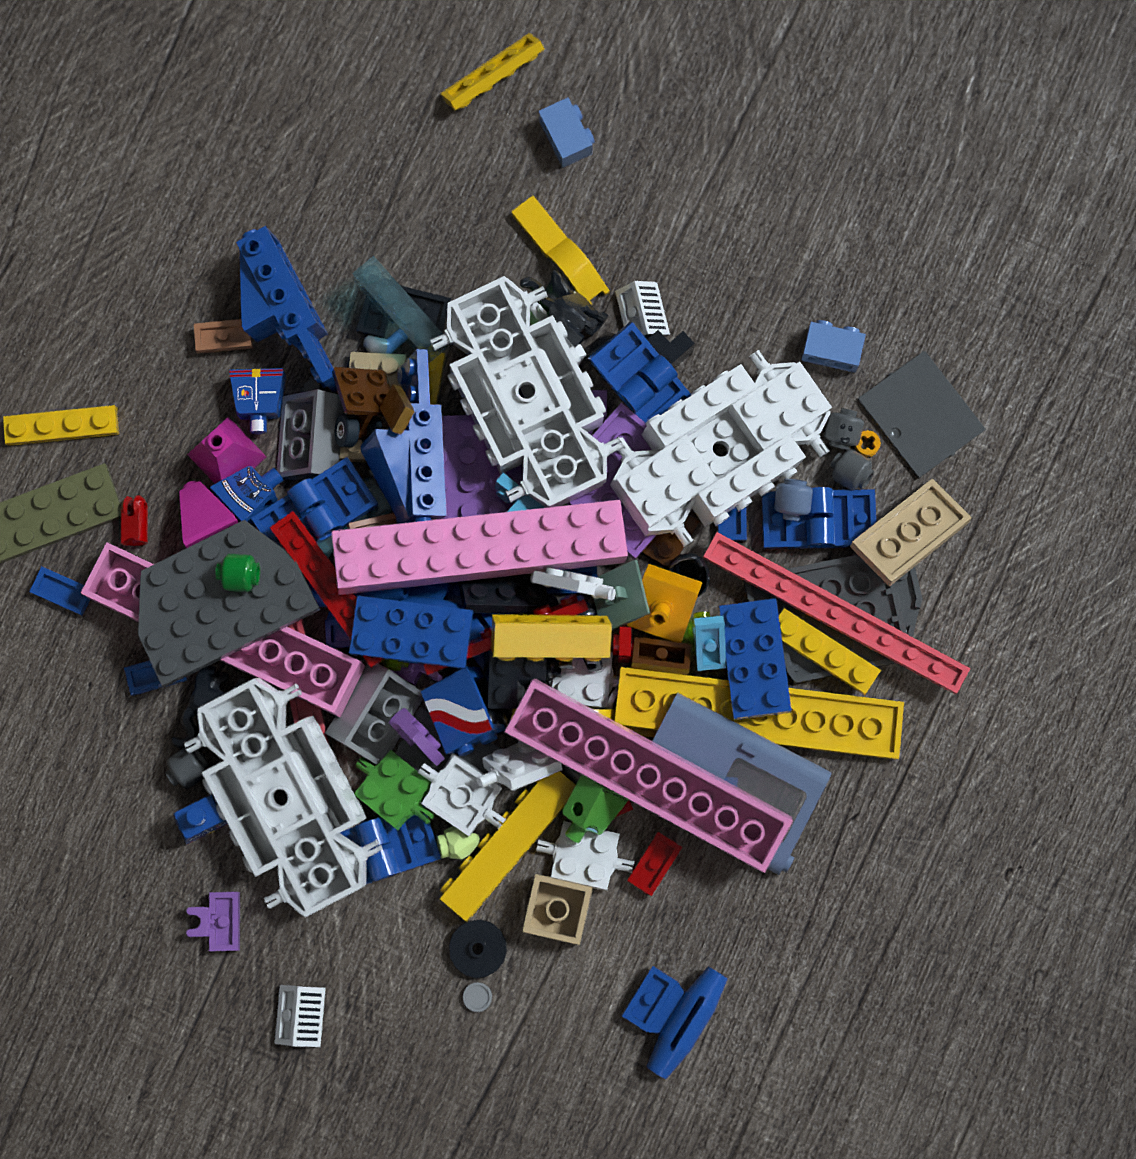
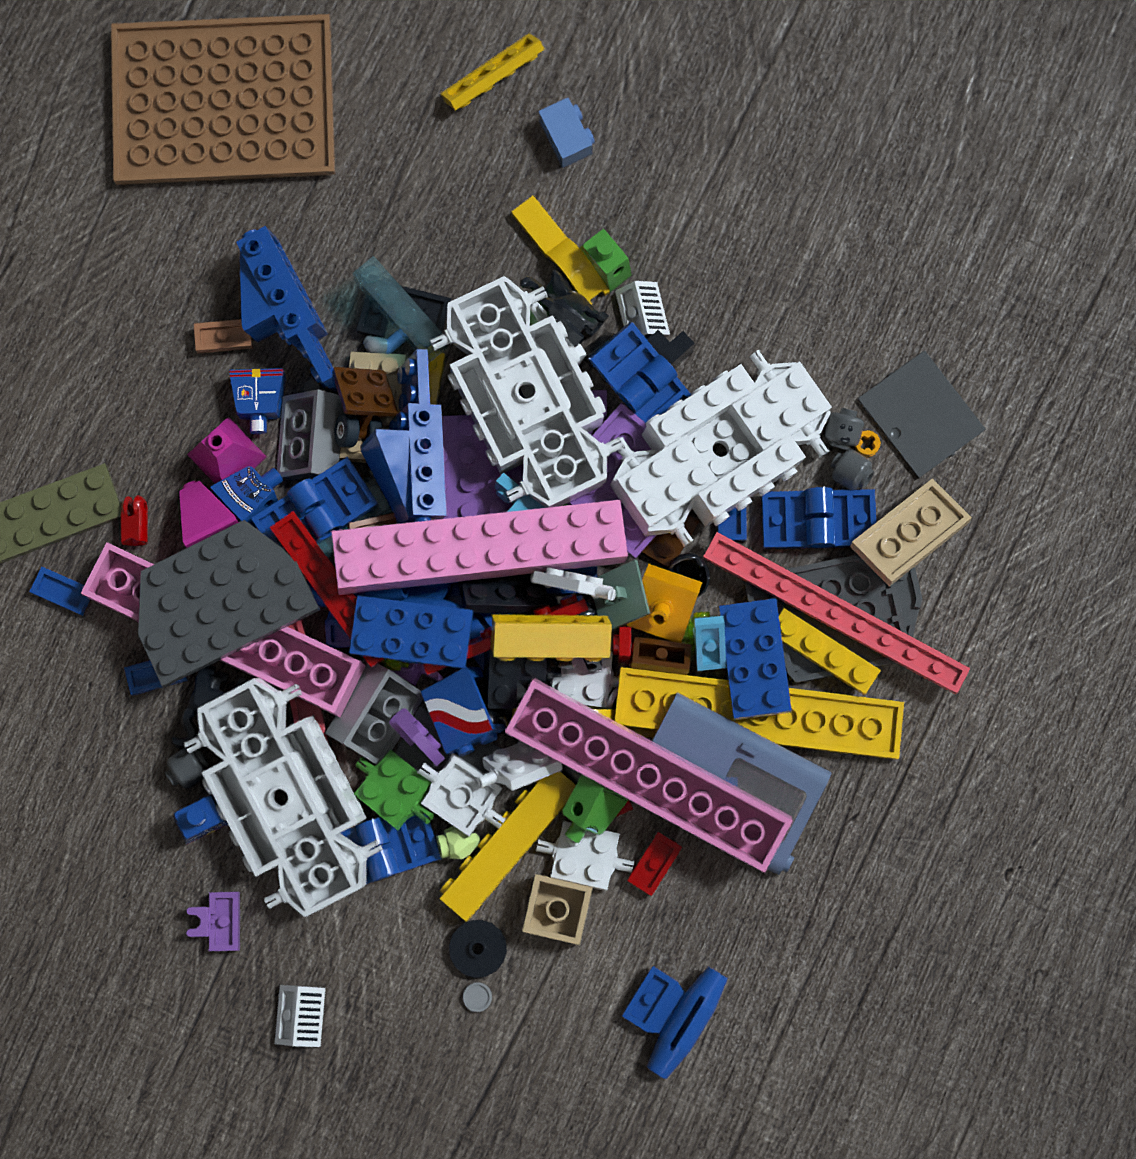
yellow plate [3,405,119,446] -> none
green head [216,554,260,592] -> none
pearl gold tile [380,384,415,435] -> none
sand blue head [774,479,813,521] -> none
medium blue brick [801,320,866,373] -> none
none -> medium nougat plate [111,14,335,184]
none -> bright green torso [580,229,632,292]

